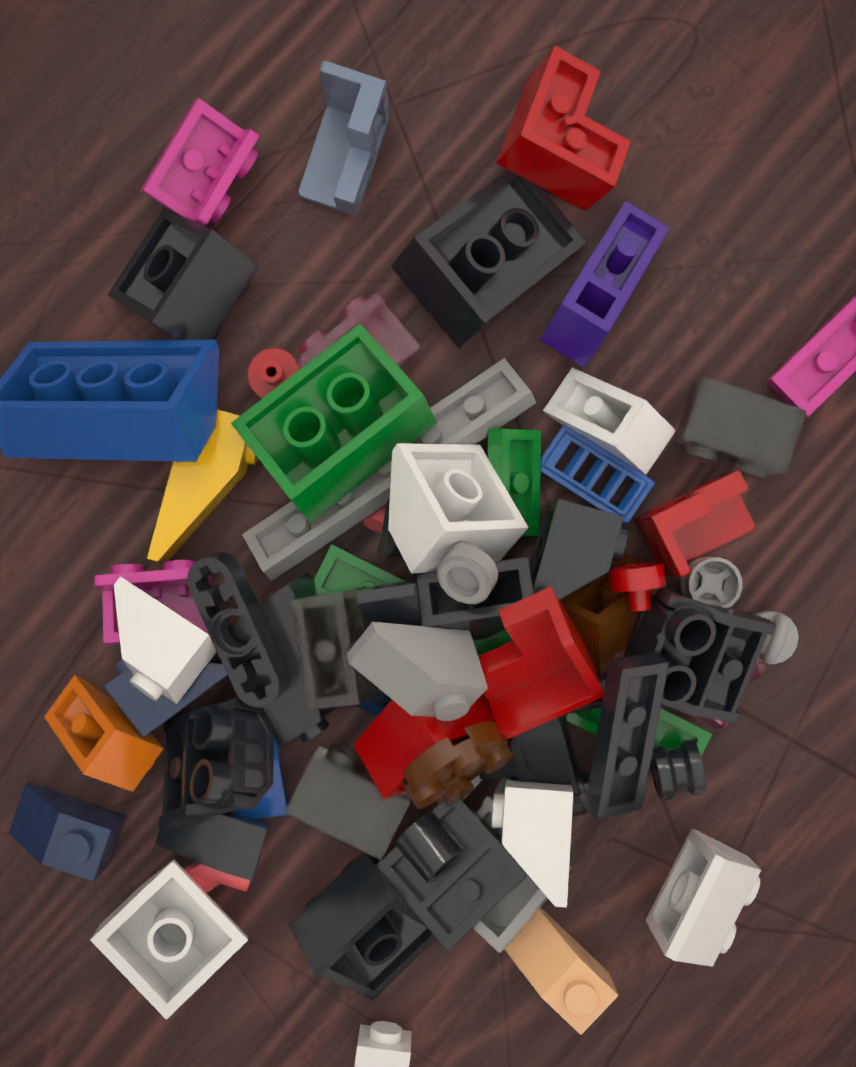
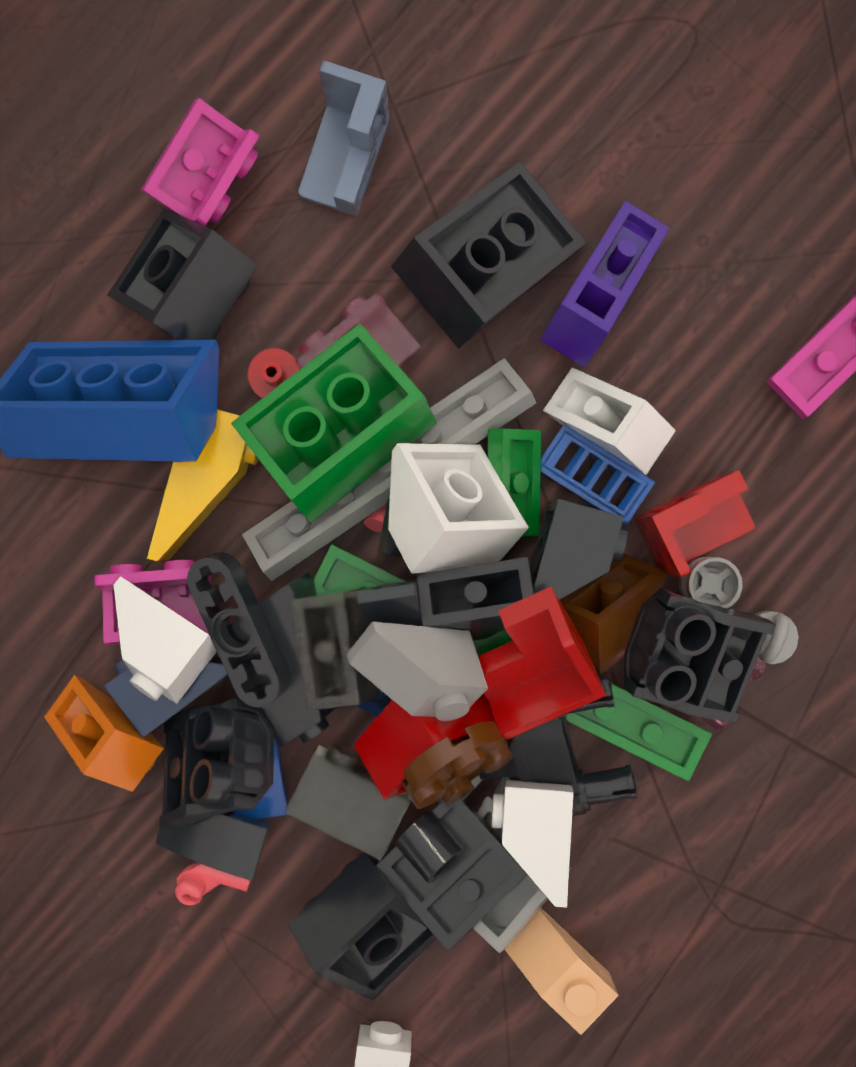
dark blue slope [9,782,127,882] -> none
white slope [90,859,248,1020] -> none
light grey tile [437,542,498,604] -> none
red panel [496,45,631,210] -> none
black plate [585,652,669,820] -> none
red tile [608,562,666,612] -> none
white slope [645,828,761,967] -> none
black wheel [650,739,706,801] -> none
clear smoke brick [673,376,807,481] -> none

